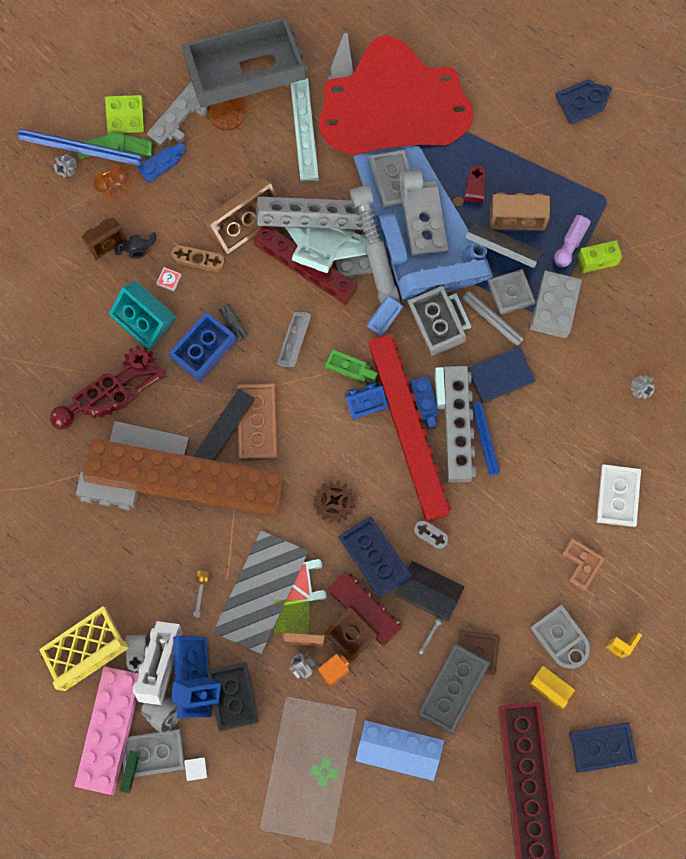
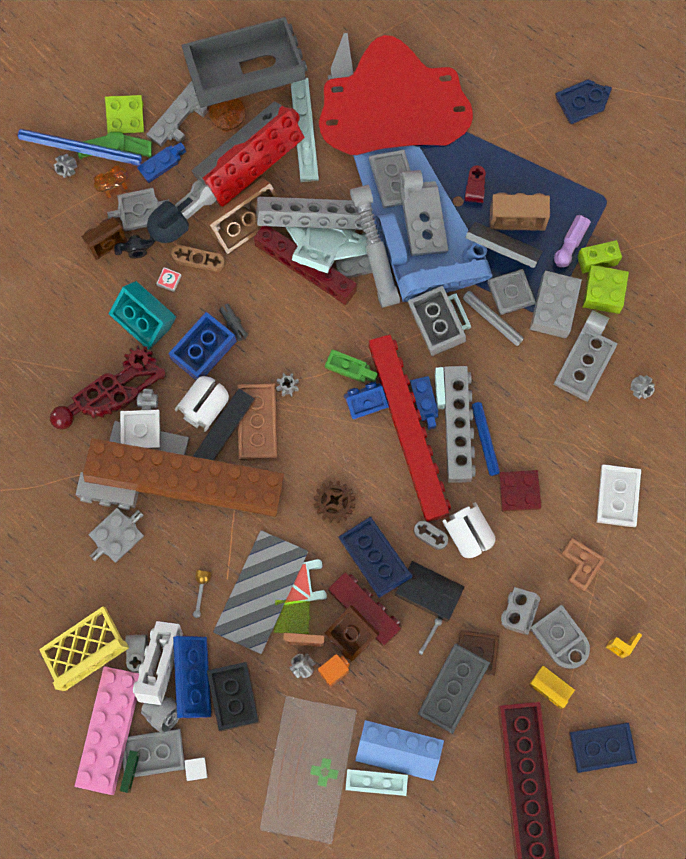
blue brick [171,677,221,708] -> none
light grey plate [277,312,311,367] -> none
medium blue tile [366,295,404,337] -> none
dark blue tile [468,347,535,403] -> none
none -> light grey plate [88,508,144,563]
none -> light grey plate [107,188,169,232]
none -> white plate [120,410,160,449]
none -> light grey gear [137,389,158,410]
none -> piece [147,101,305,243]
none -> white cylinder [175,376,229,432]
none -> light grey gear [276,373,299,397]
none -> light aqua plate [345,769,408,796]
none -> white cylinder [442,502,496,558]
none -> dark red plate [499,470,541,512]
none -> light grey brick [501,587,541,635]
none -> light grey hinge [553,310,617,402]
none -> lime brick [582,265,629,314]

